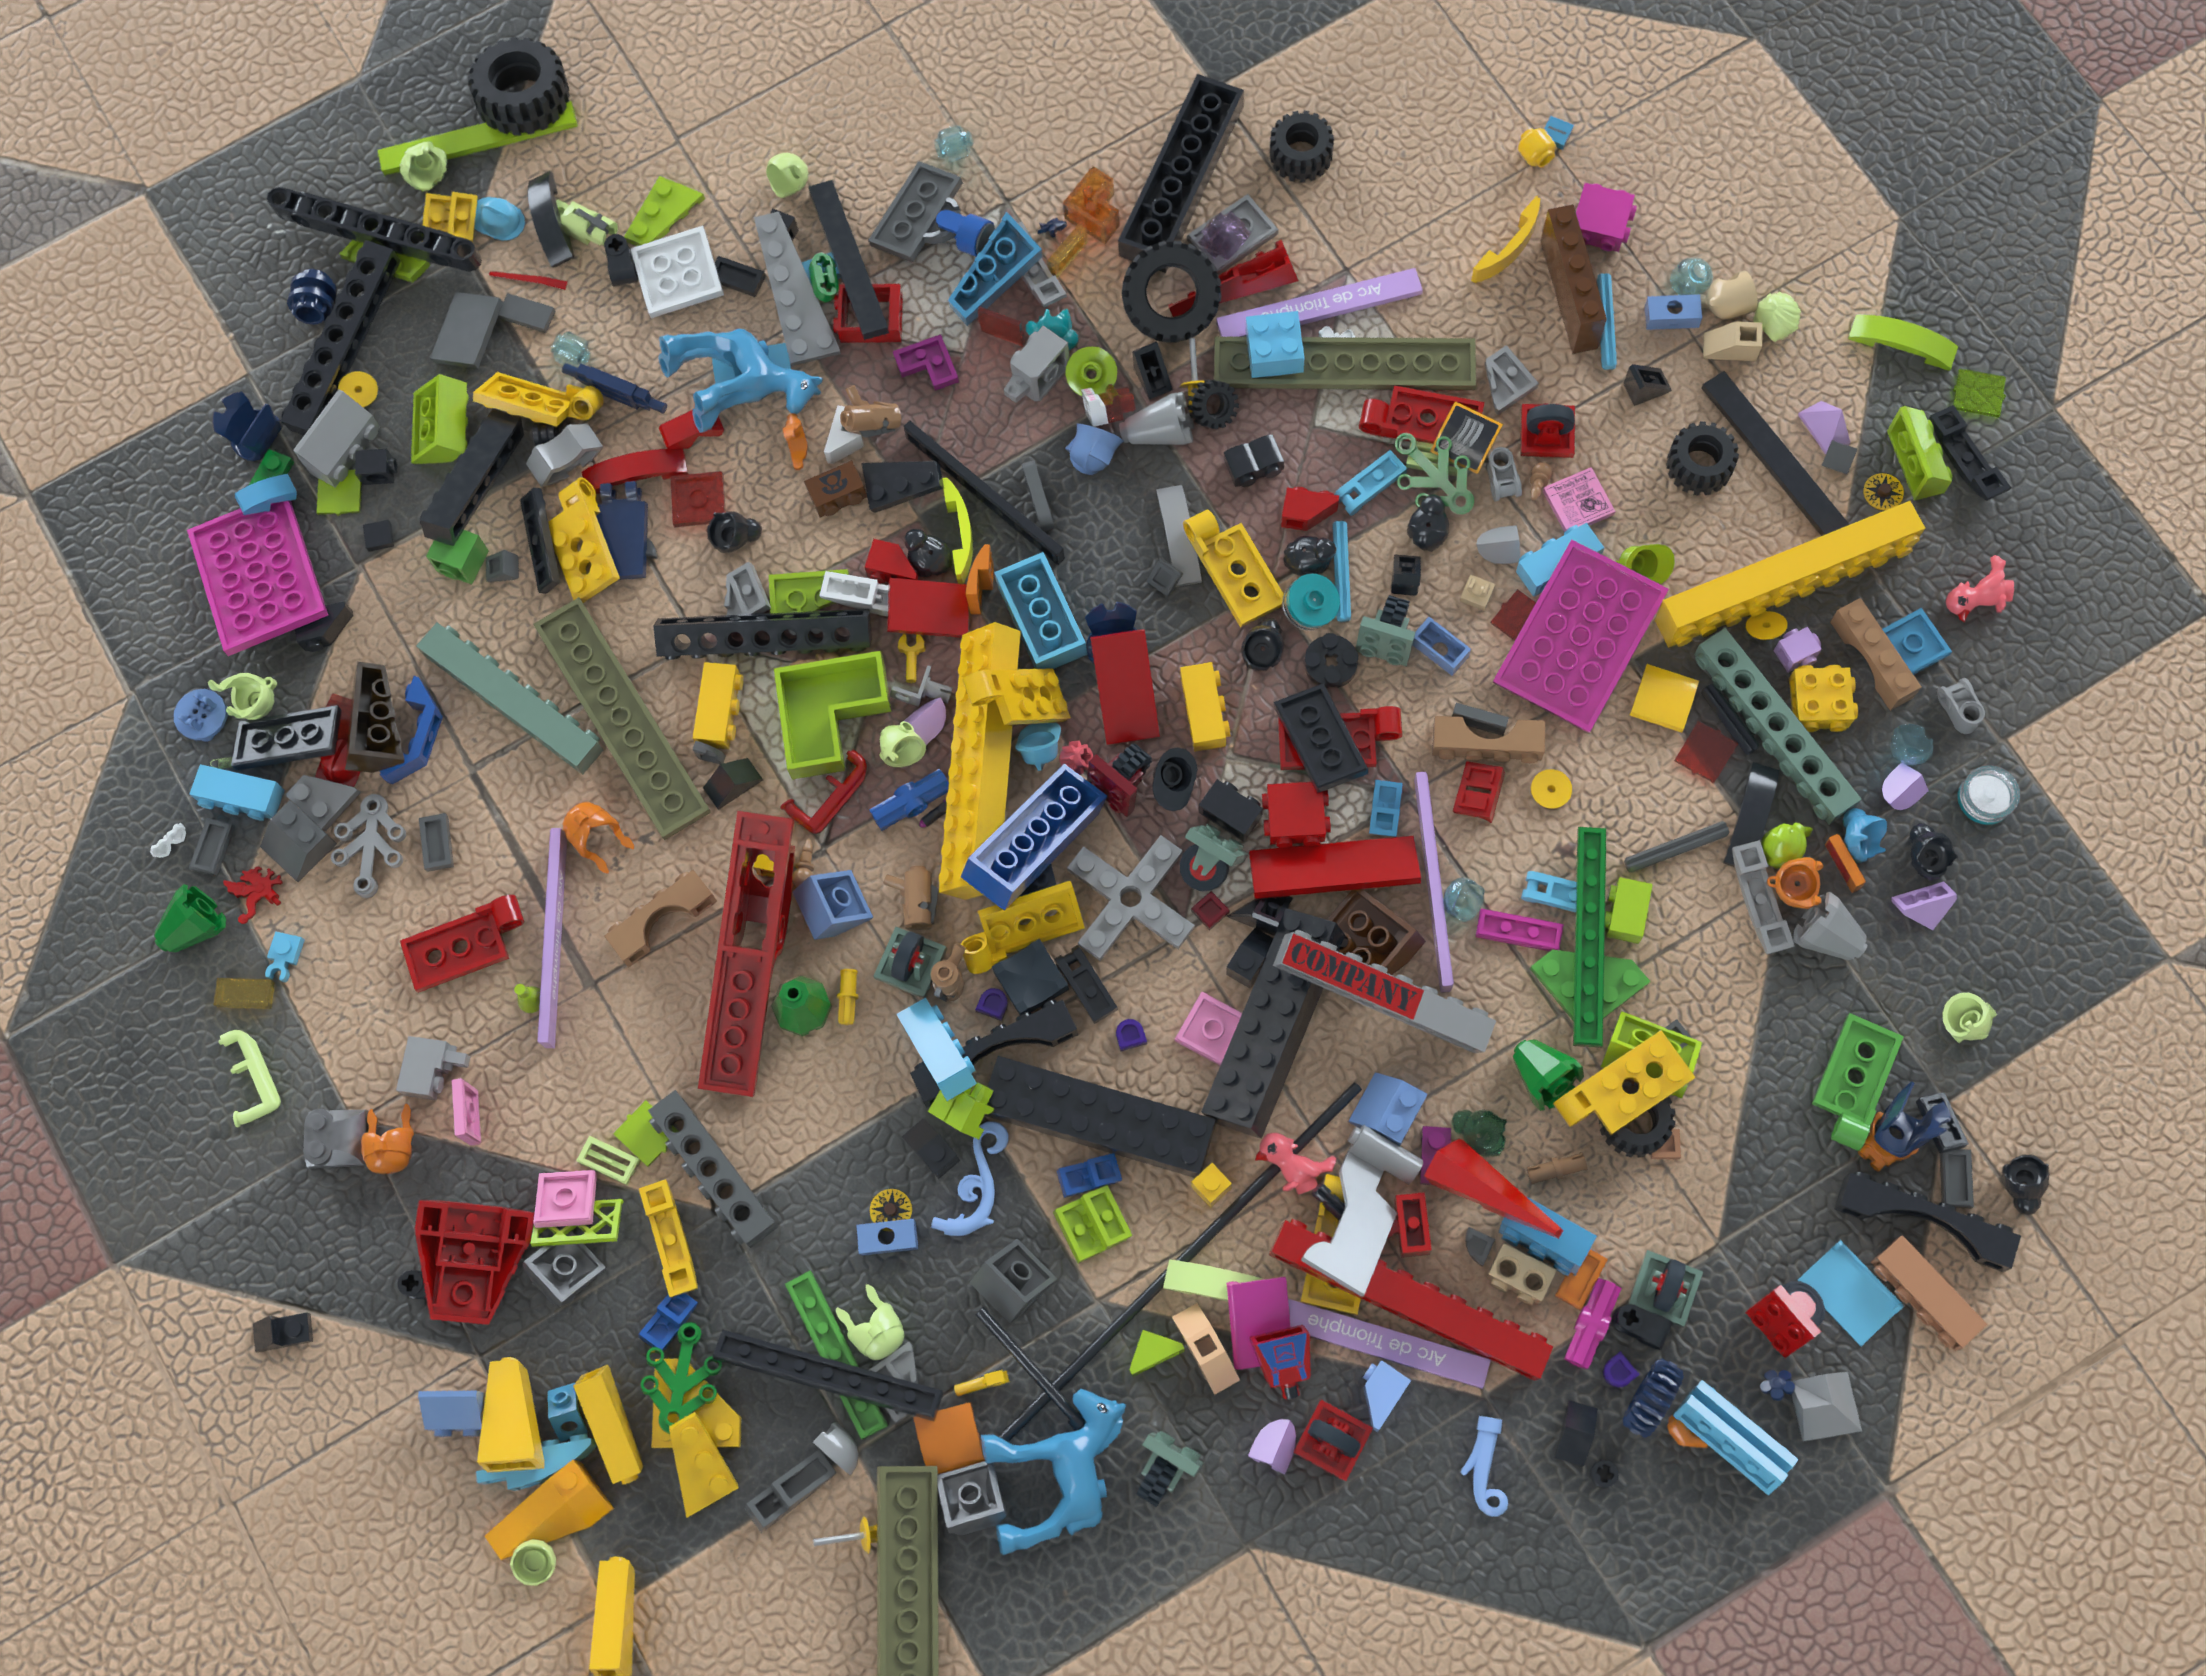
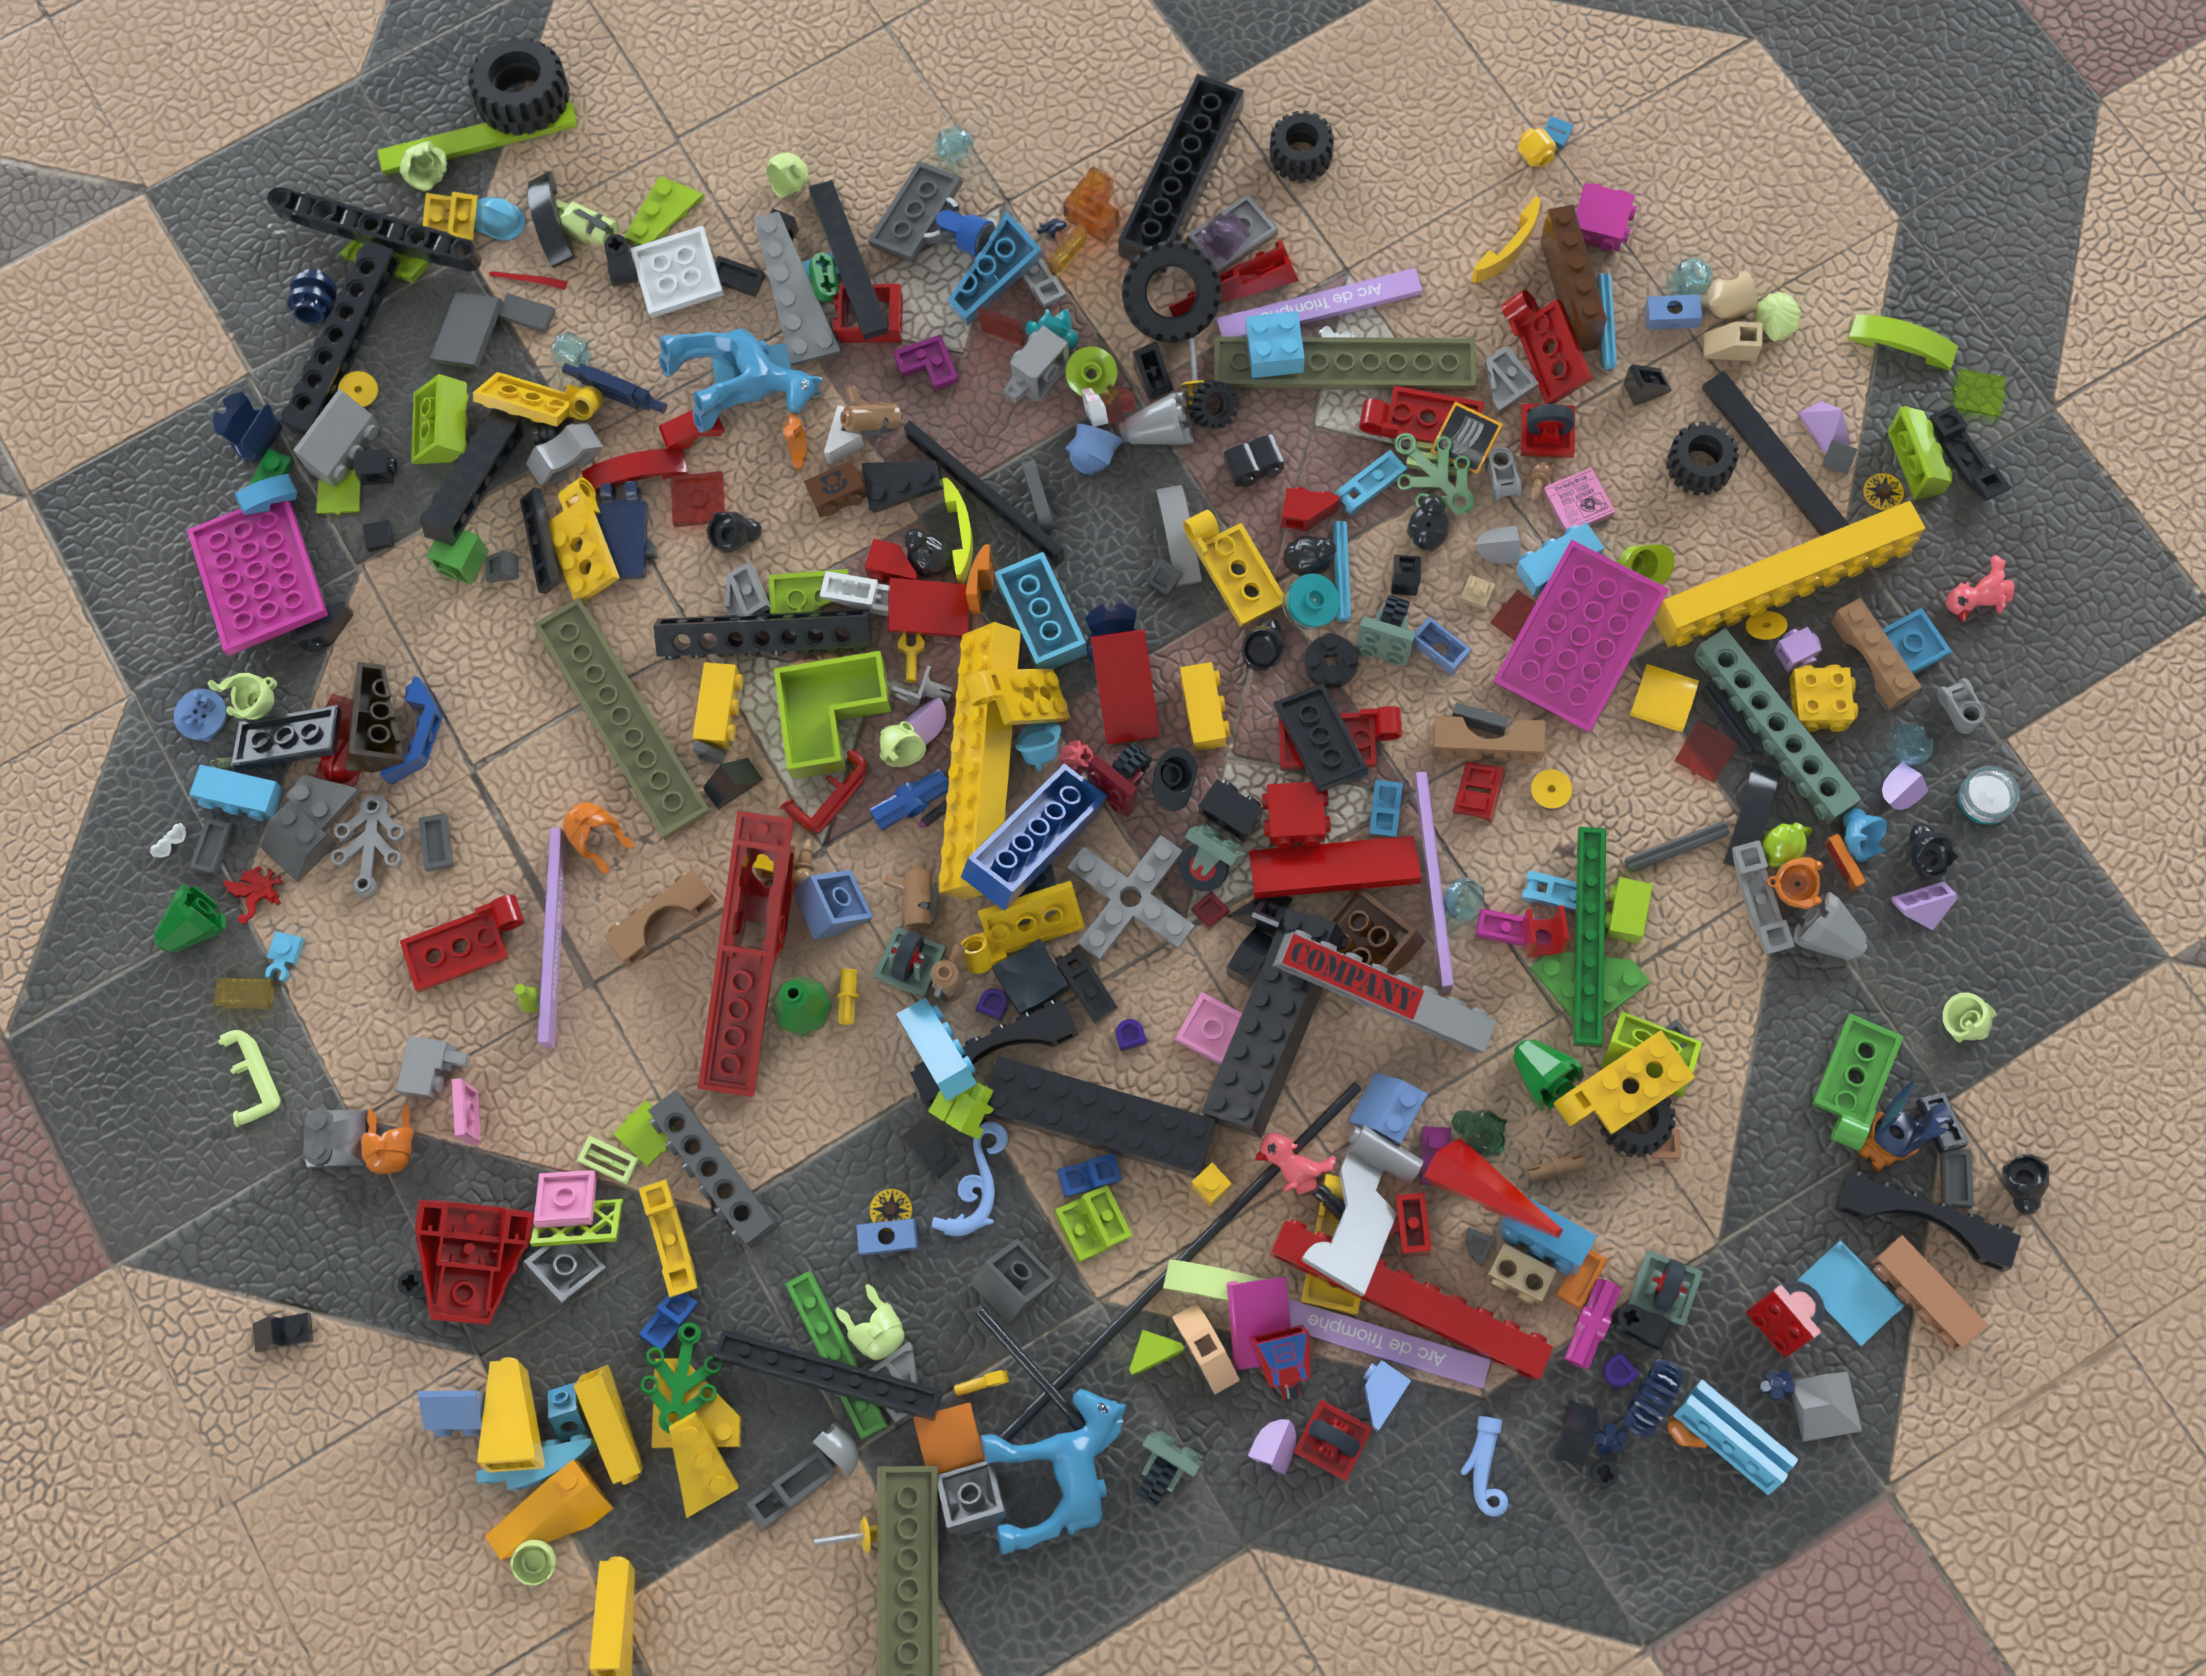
sand green brick [416,622,603,775] -> none
none -> red hinge [1501,290,1593,404]
none -> red piece [1521,905,1570,958]
none -> dark blue plant [1594,1424,1628,1455]

